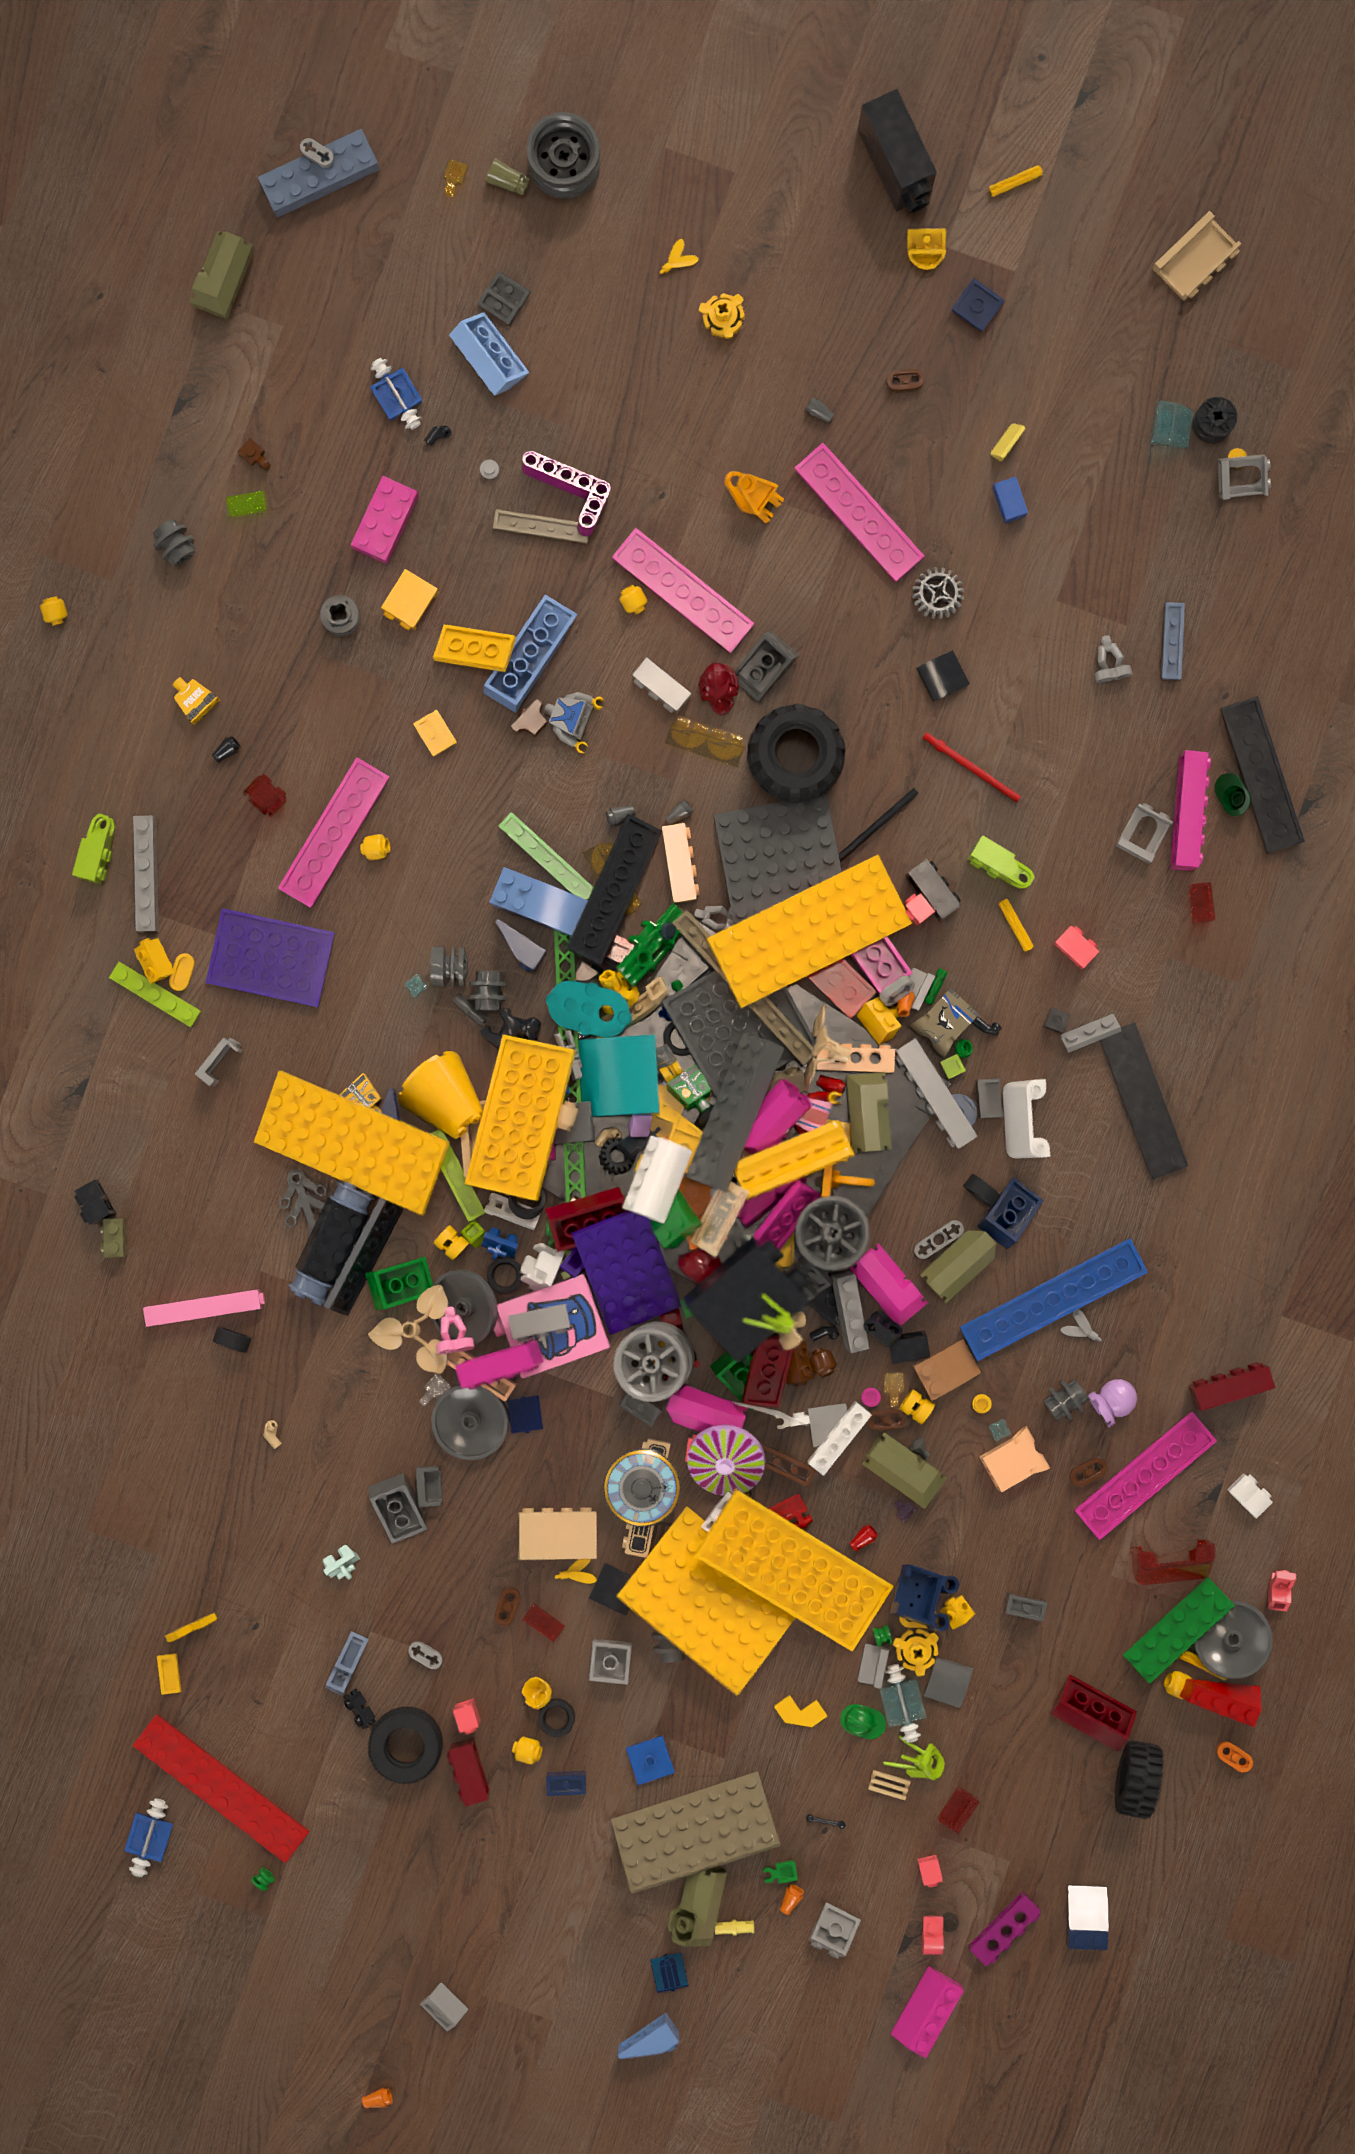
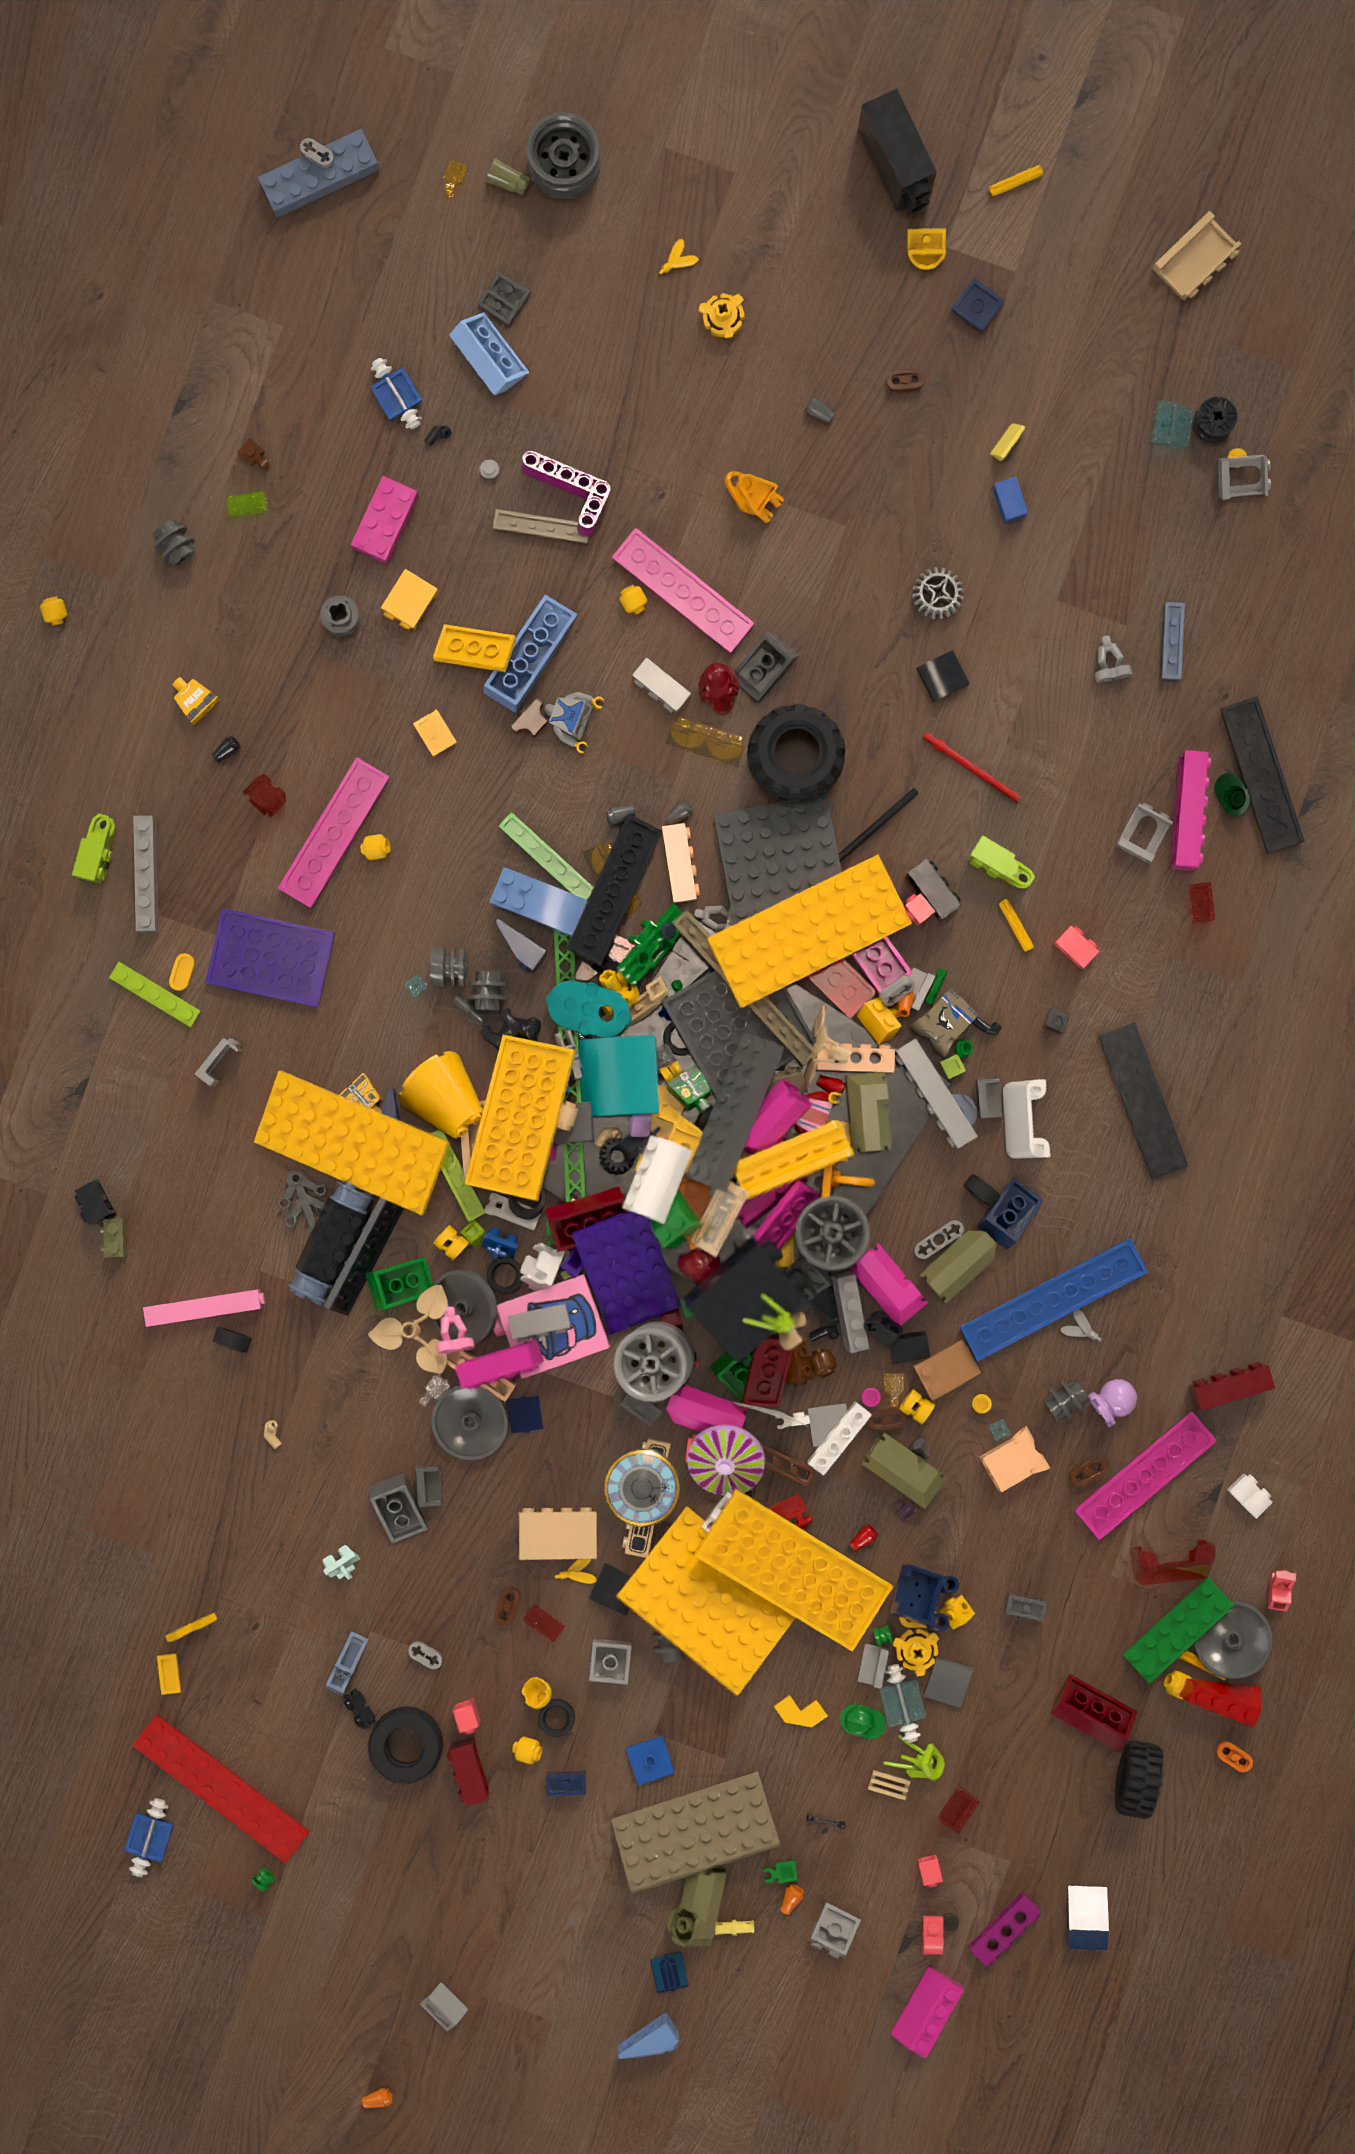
yellow brick [134,938,174,984] -> none
olive brick [190,231,255,319] -> none
dark pink plate [794,443,924,583] -> none
light grey plate [1060,1014,1121,1053] -> none

